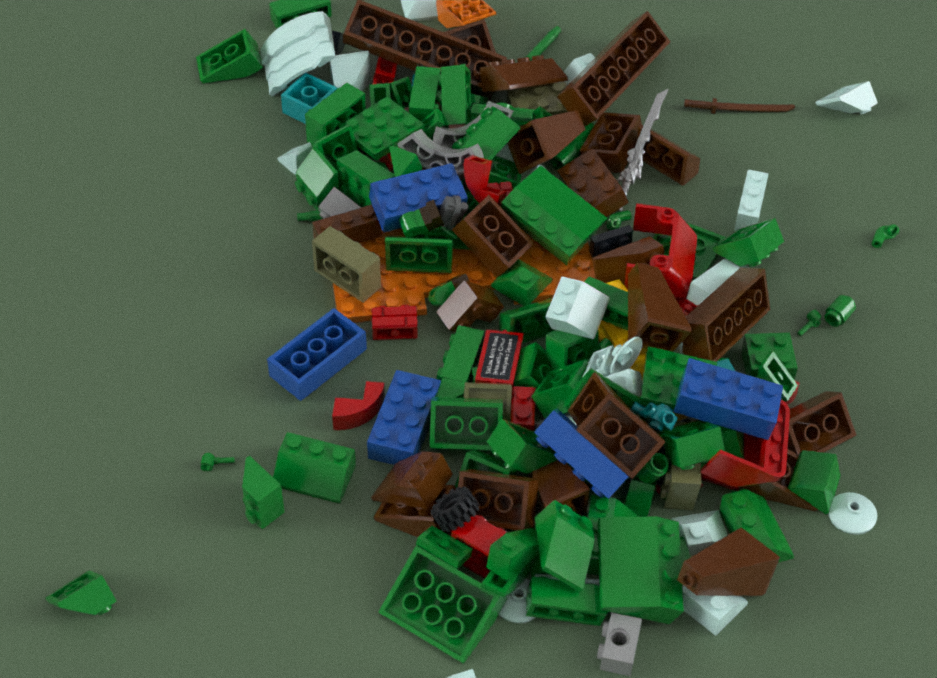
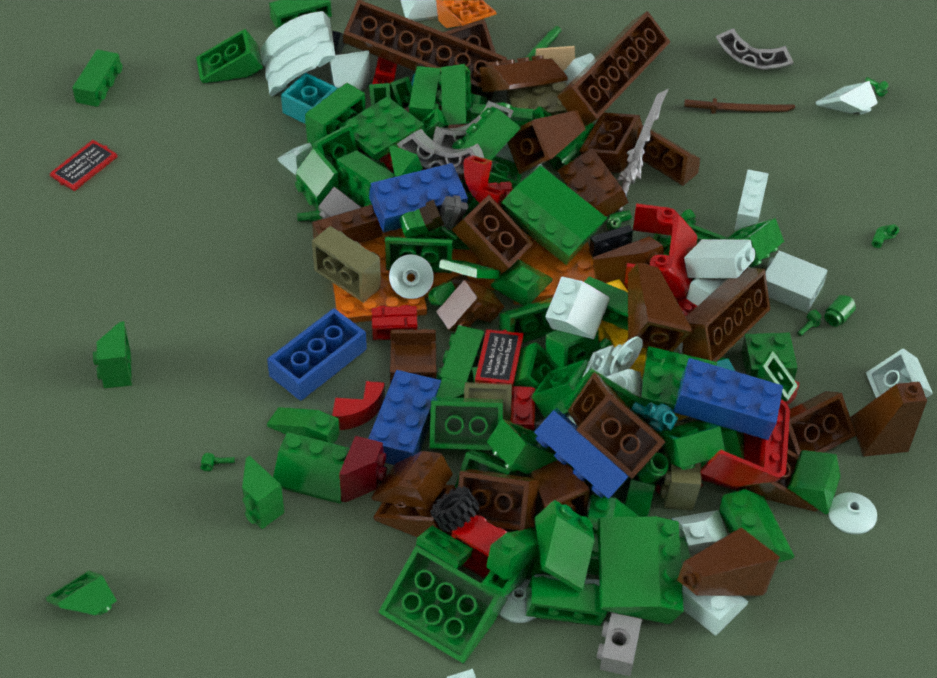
none -> piece [49,140,118,191]
none -> green brick [72,49,122,107]
none -> green slope [93,321,132,389]
none -> green slope [267,407,340,444]
none -> dark red slope [339,436,387,502]
none -> light aqua dish [389,255,434,299]
none -> reddish brown panel [390,329,436,384]
none -> green tile [439,259,500,279]
none -> tan slope [535,46,575,71]
none -> green hand [680,209,696,225]
none -> light aqua brick [684,240,755,279]
none -> light grey brick [716,28,794,70]
none -> light aqua brick [765,251,828,313]
none -> reddish brown slope [851,381,927,457]
none -> green hand [865,77,888,97]
none -> light aqua slope [866,349,933,398]

